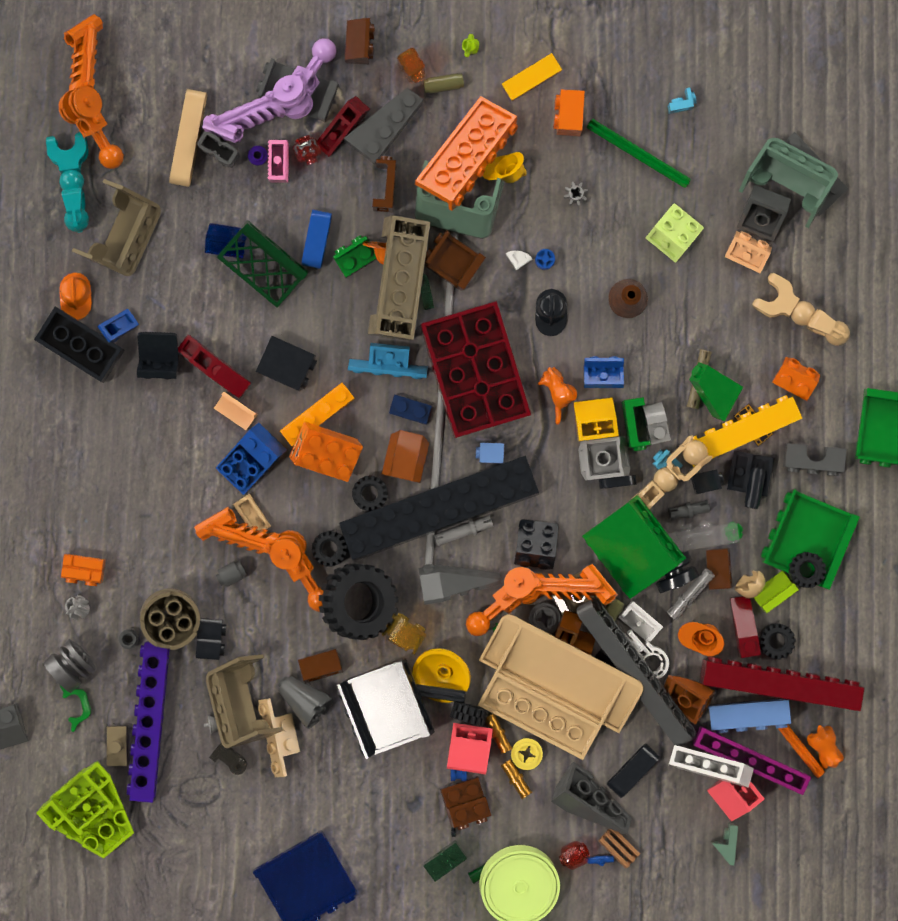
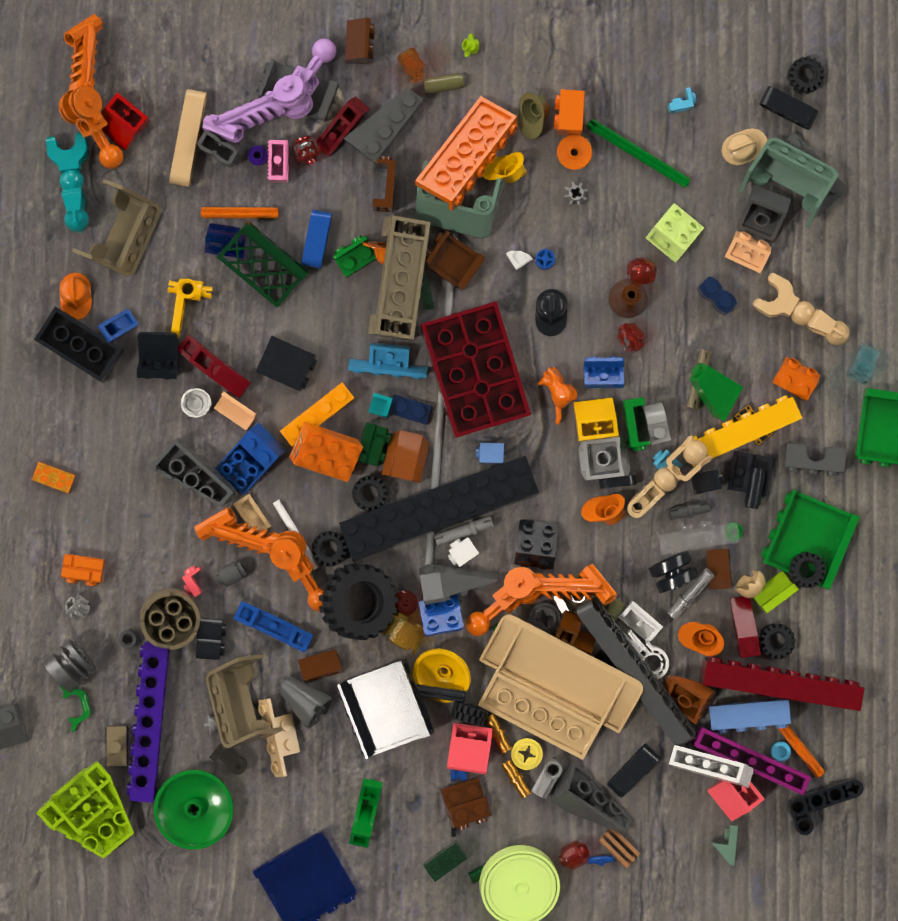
yellow tile [502,53,562,101] -> none
green panel [582,495,686,599] -> none
orange animal [807,725,844,769] -> none
none -> tile [32,461,76,494]
none -> red slope [101,92,150,151]
none -> dark grey wedge [149,437,238,507]
none -> green dish [154,769,234,850]
none -> yellow piece [168,278,213,338]
none -> white hair [180,388,212,418]
none -> coral bracket [182,566,203,597]
none -> orange axle [201,207,279,219]
none -> blue slope [233,601,313,653]
none -> white bar [273,500,320,571]
none -> green arch [349,778,383,848]
none -> dark green brick [357,422,391,467]
none -> teal panel [368,393,393,418]
none -> clear red head [395,590,418,616]
none -> blue bracket [419,594,464,637]
none -> white brick [448,537,479,567]
none -> olive piece [519,92,550,139]
none -> light grey piece [531,759,562,799]
none -> orange piece [557,135,592,170]
none -> orange piece [581,494,627,525]
none -> clear red head [617,323,646,353]
none -> clear red hair [627,257,657,285]
none -> dark blue brick [697,276,737,315]
none -> tan piece [722,128,767,165]
none -> black beam [759,86,819,130]
none -> medium azure tile [770,741,791,762]
none -> black tyre [787,56,825,94]
none -> black beam [787,778,864,835]
none -> clear light blue brick [846,344,880,385]

